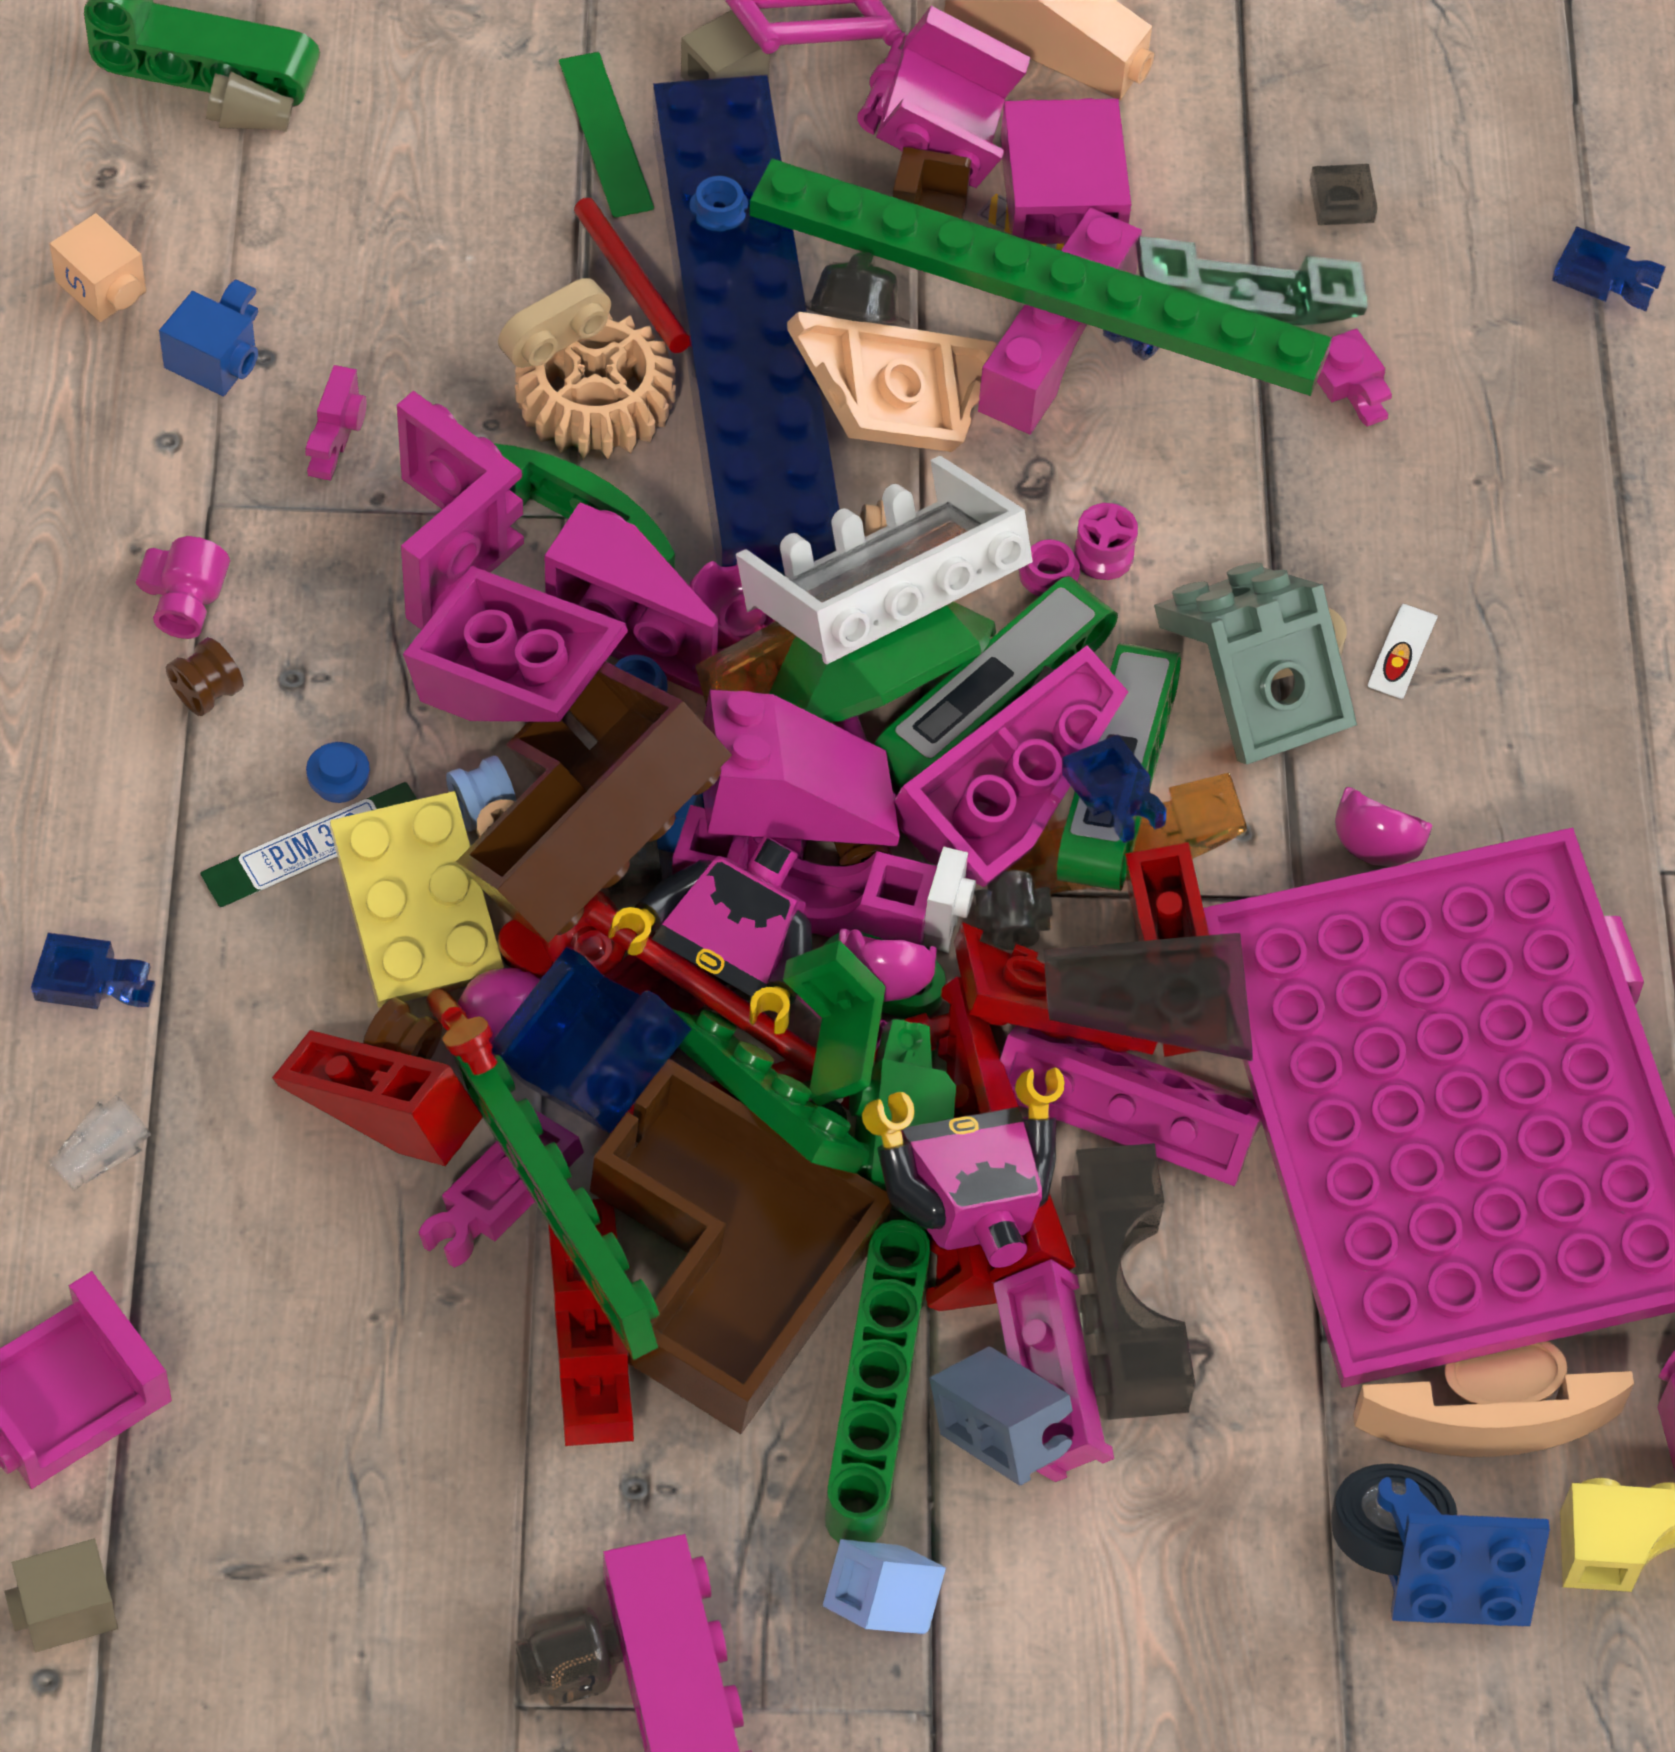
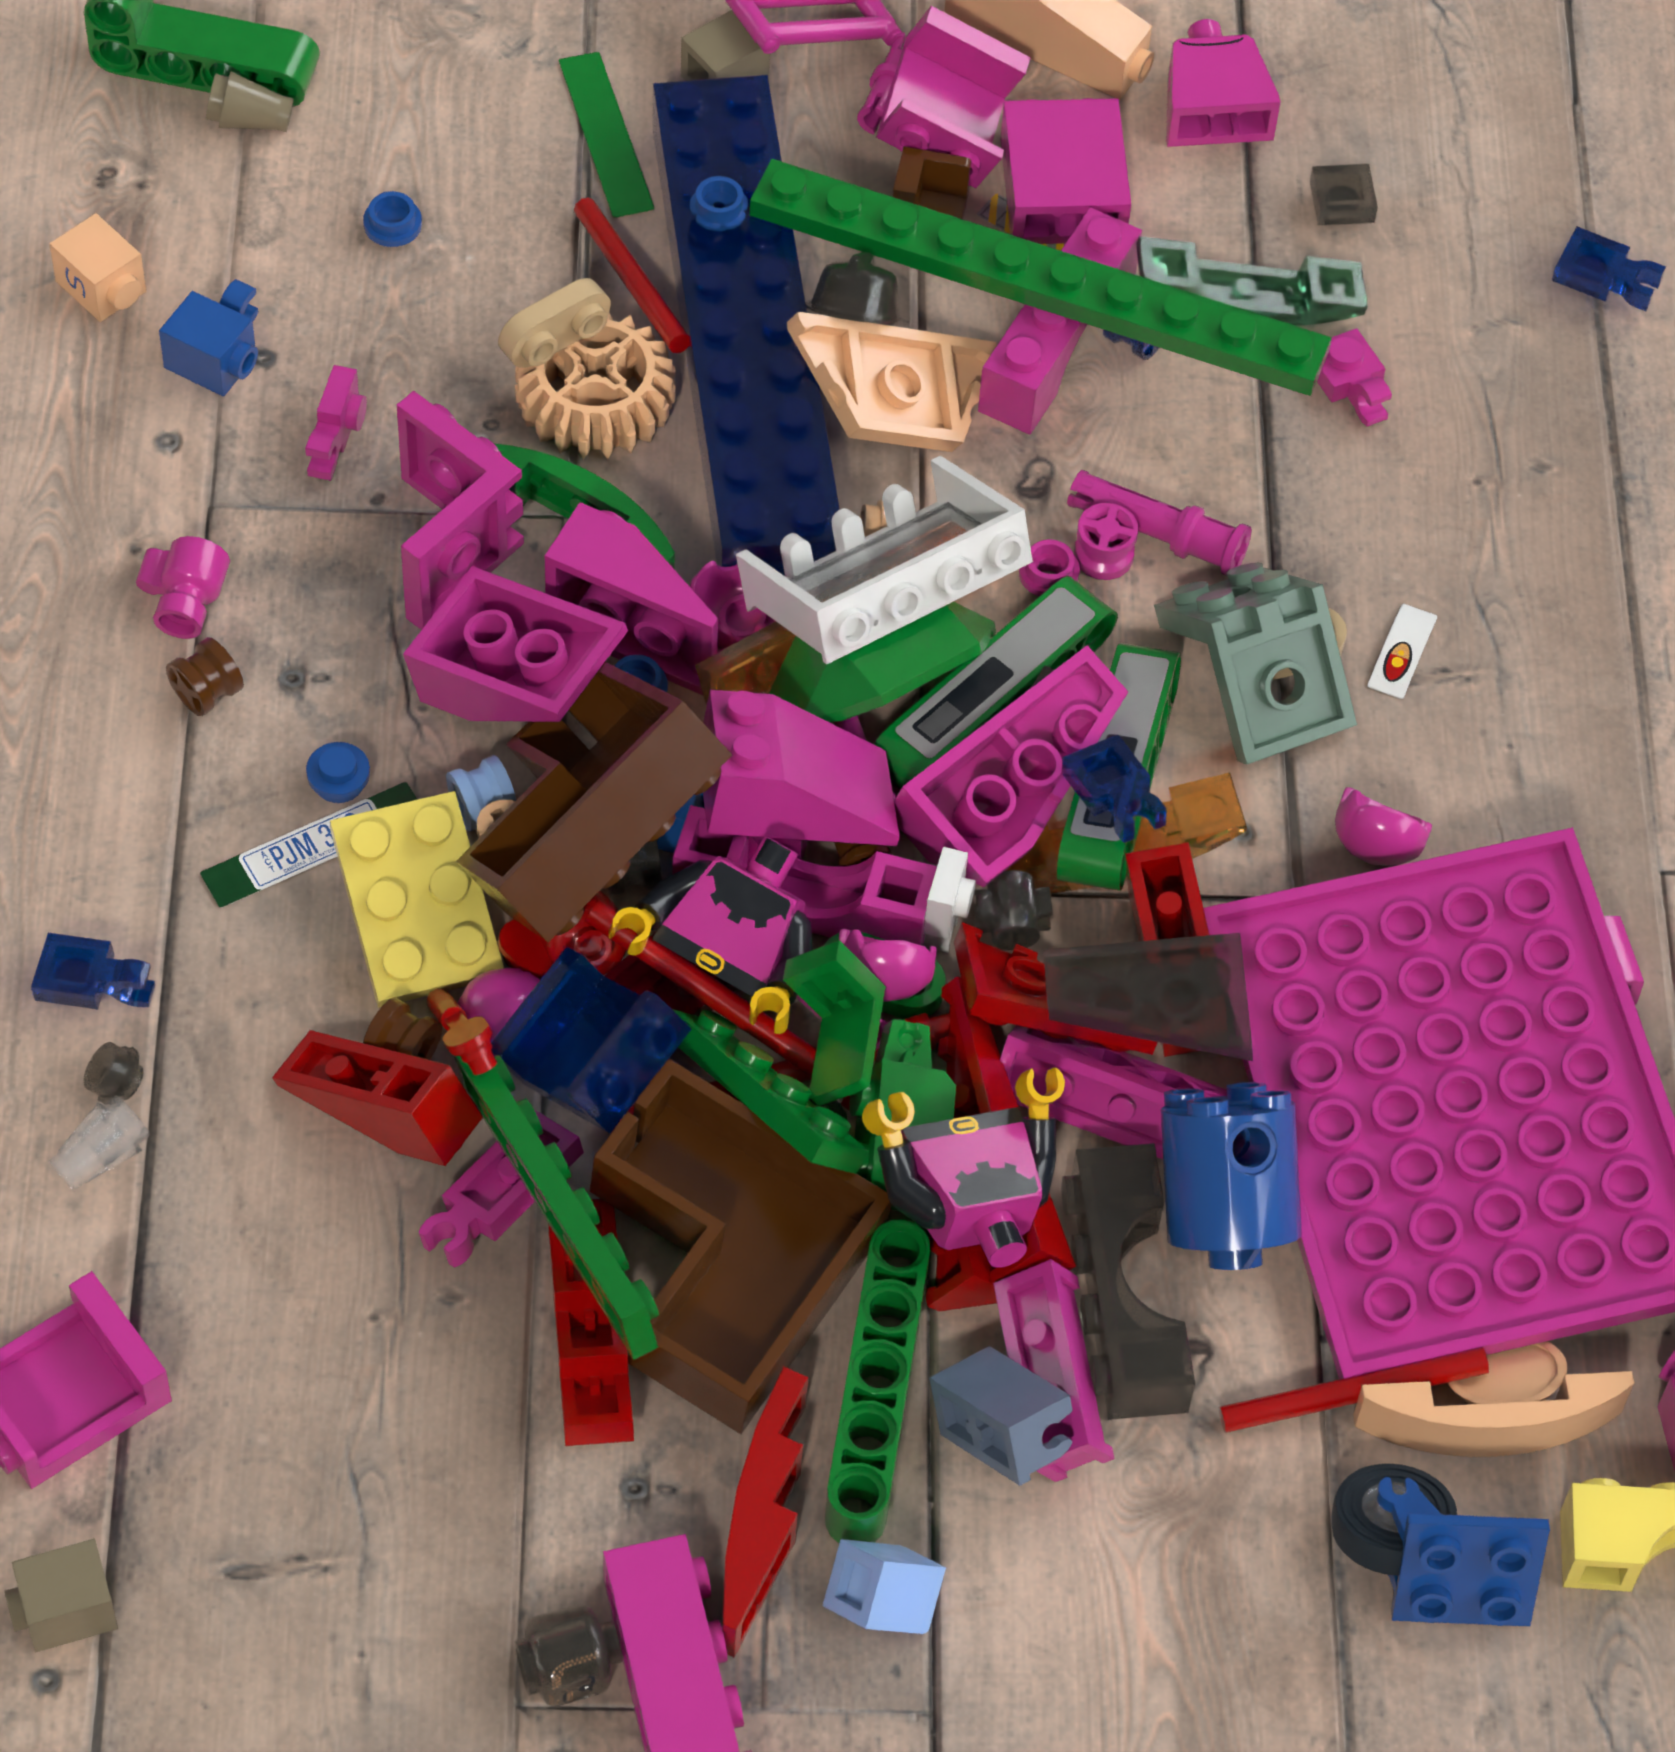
none -> clear smoke plate [83,1042,144,1106]
none -> blue plate [363,191,422,247]
none -> red slope [723,1366,808,1658]
none -> dark pink pin [1067,470,1252,576]
none -> blue cylinder [1160,1082,1302,1270]
none -> dark pink torso [1166,19,1281,147]
none -> red bar [1219,1347,1489,1433]

